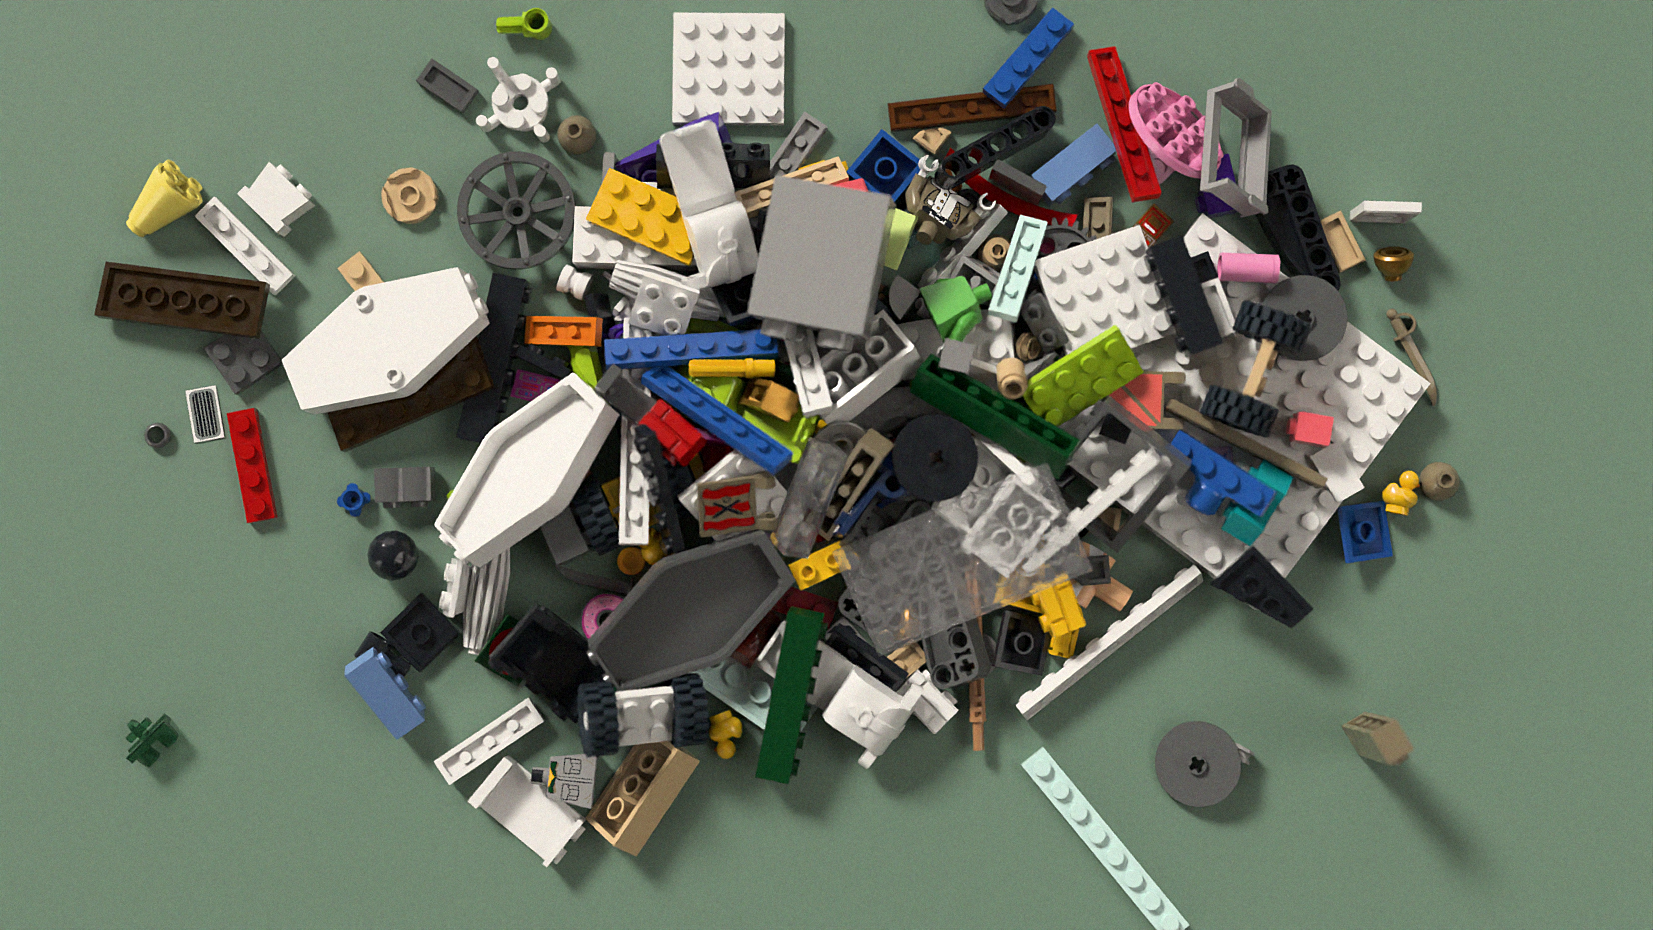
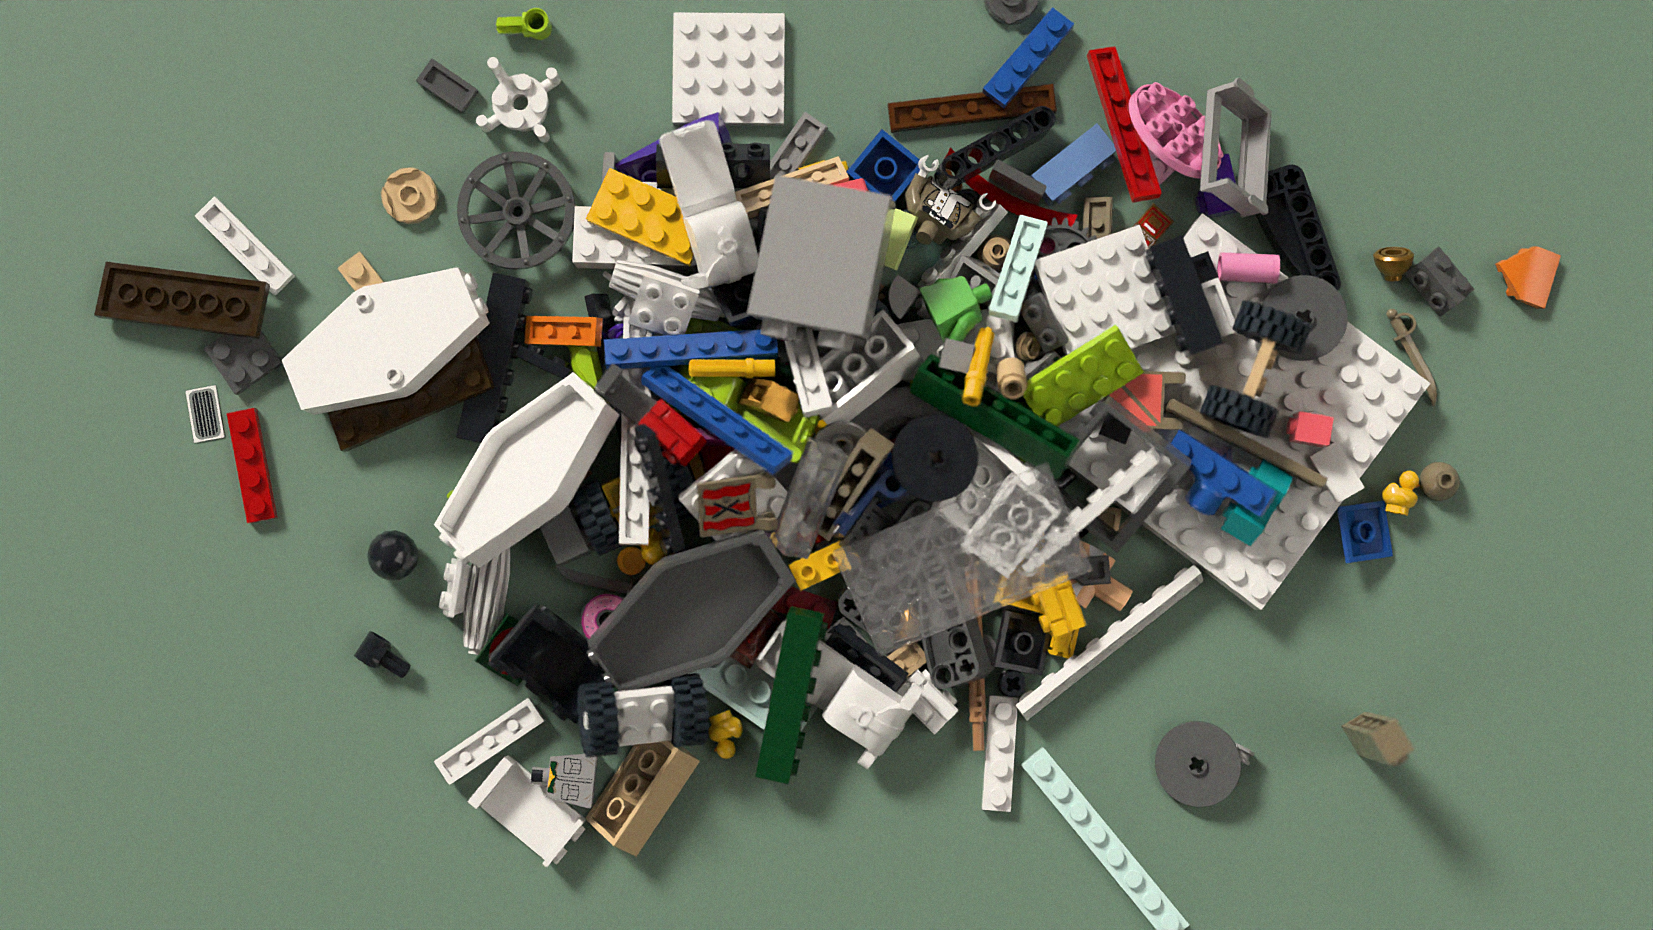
clear green hips [125,713,179,768] -> none
light yellow cone [126,159,203,237] -> none
dark grey piece [144,422,171,448] -> none
white hips [237,162,316,237] -> none
blue plate [337,483,371,517] -> none
medium blue brick [345,647,426,740] -> none
dark grey brick [374,467,436,508] -> none
black tile [380,593,461,673] -> none
magenta tile [511,369,562,402] -> none
white wheel [556,265,593,301] -> none
dark tan brick [557,115,596,154] -> none
tan tile [912,128,952,157] -> none
black wing [1210,545,1314,628] -> none
tan tile [1320,211,1366,274] -> none
white tile [1350,201,1422,223] -> none
none -> yellow axle [963,327,995,406]
none -> white plate [981,695,1018,812]
none -> black bush [997,669,1026,697]
none -> dark grey bracket [1405,246,1474,316]
none -> orange slope [1495,246,1561,309]

